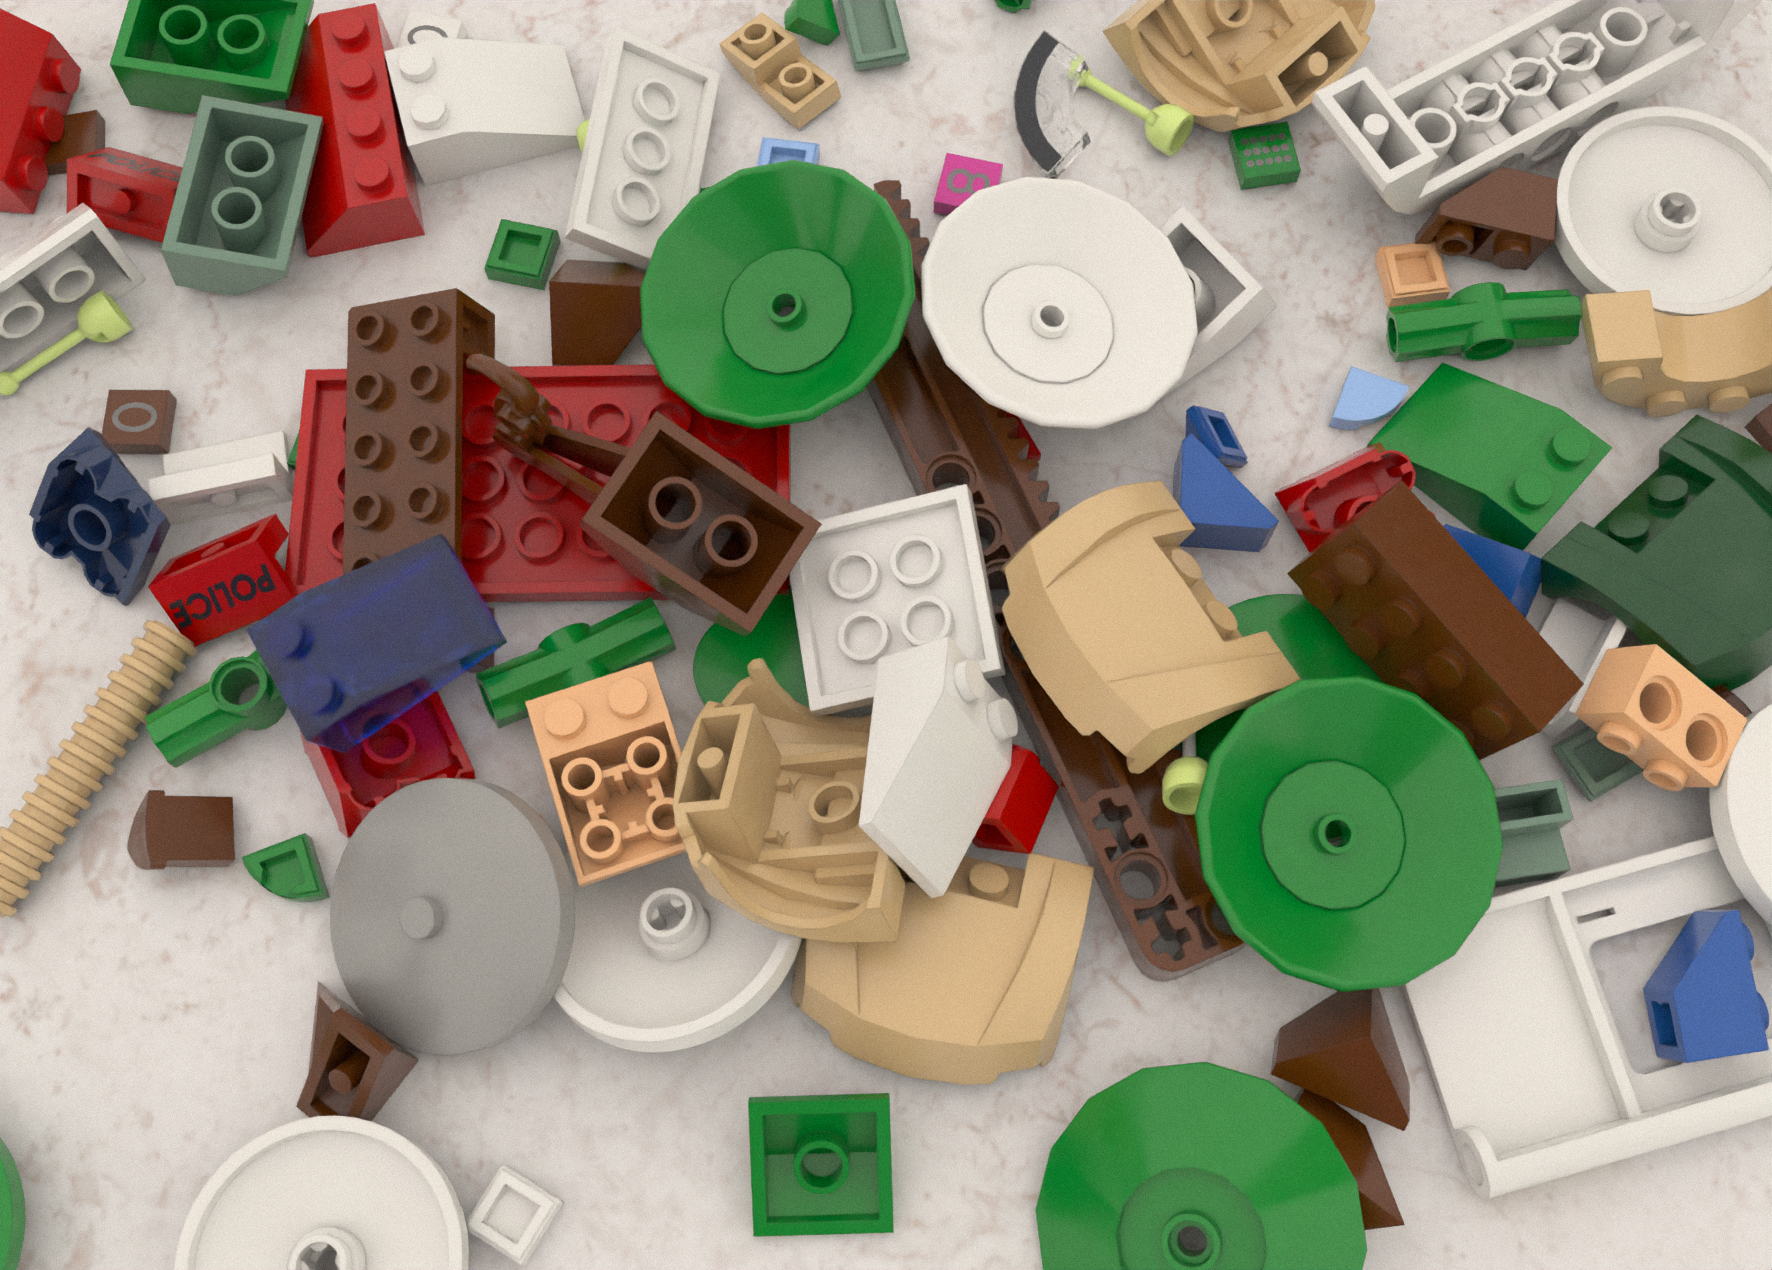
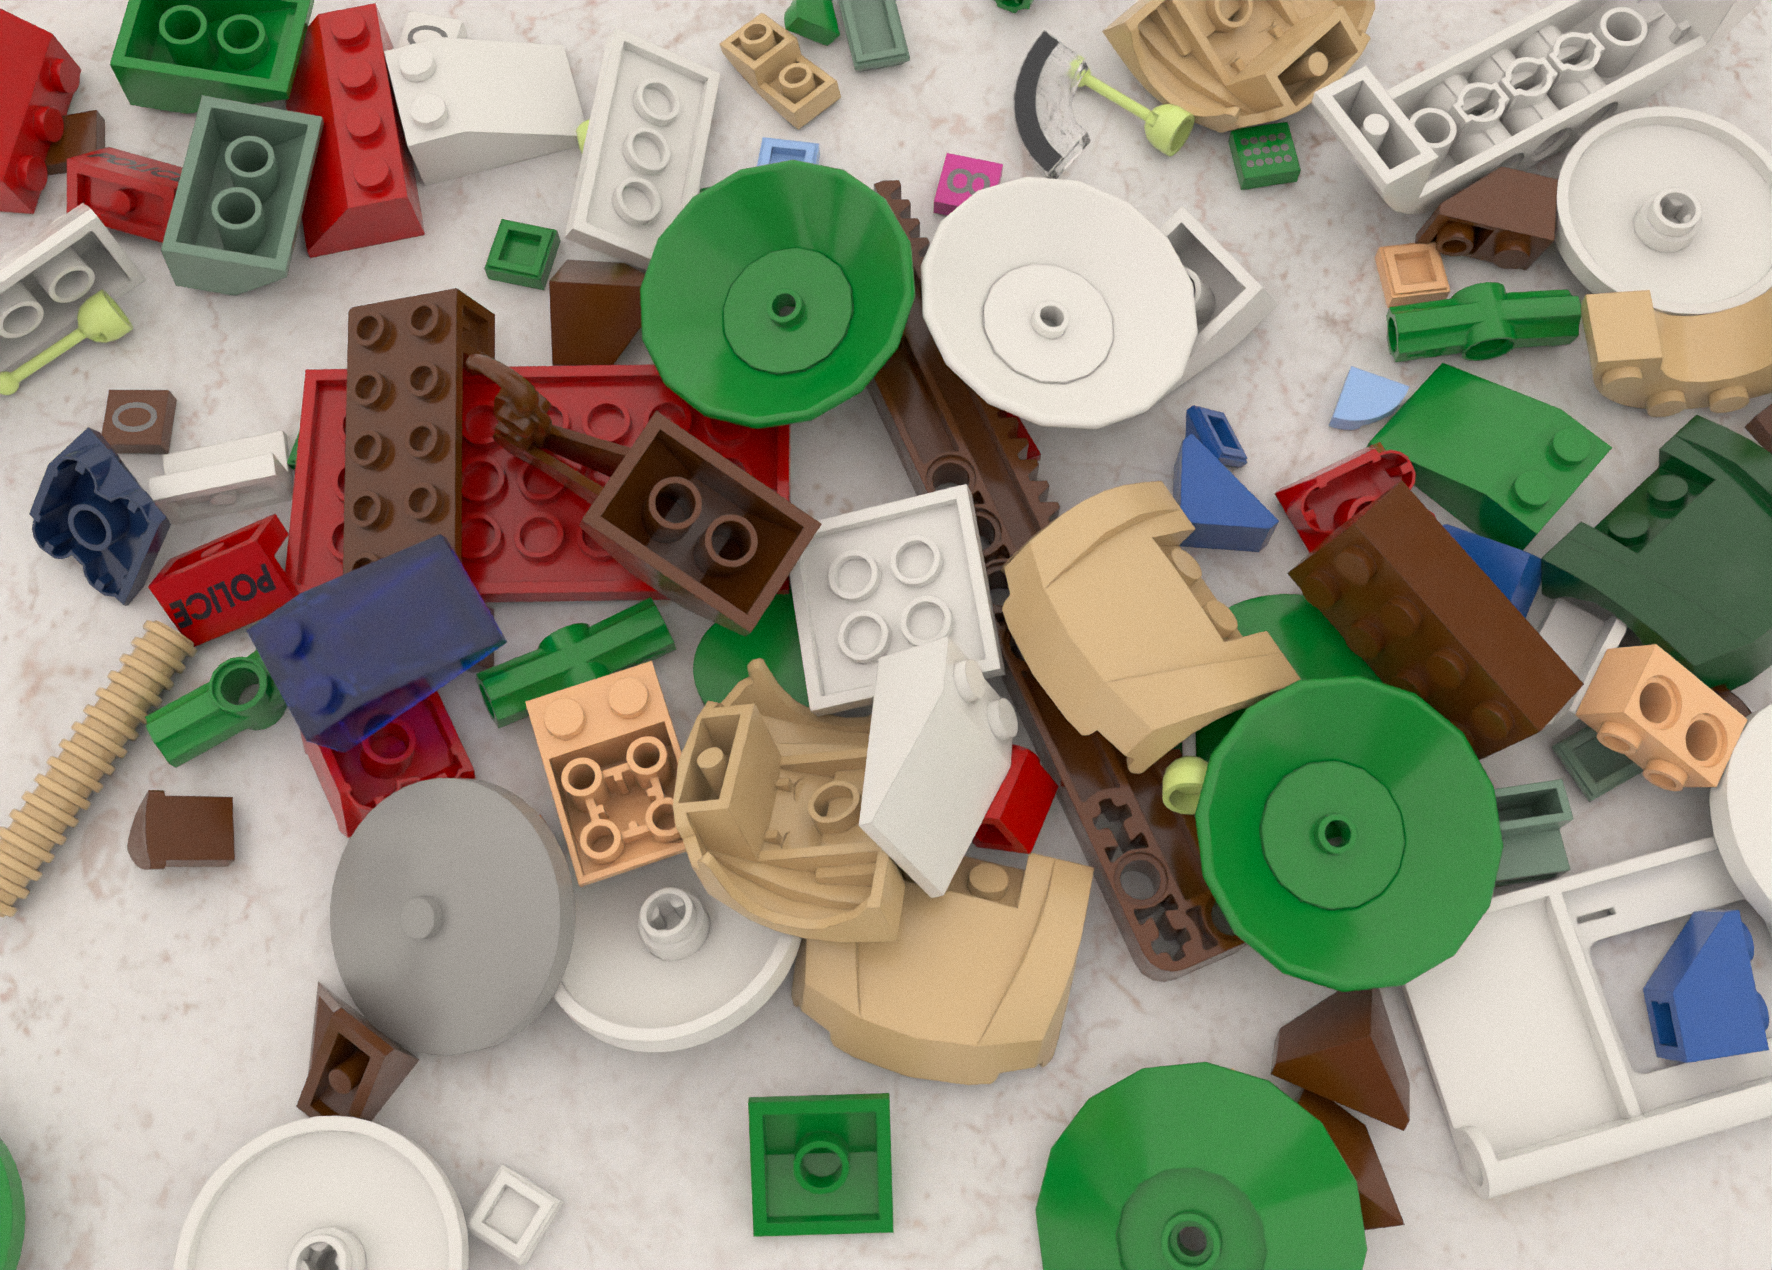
green tile [242,833,330,902] -> none

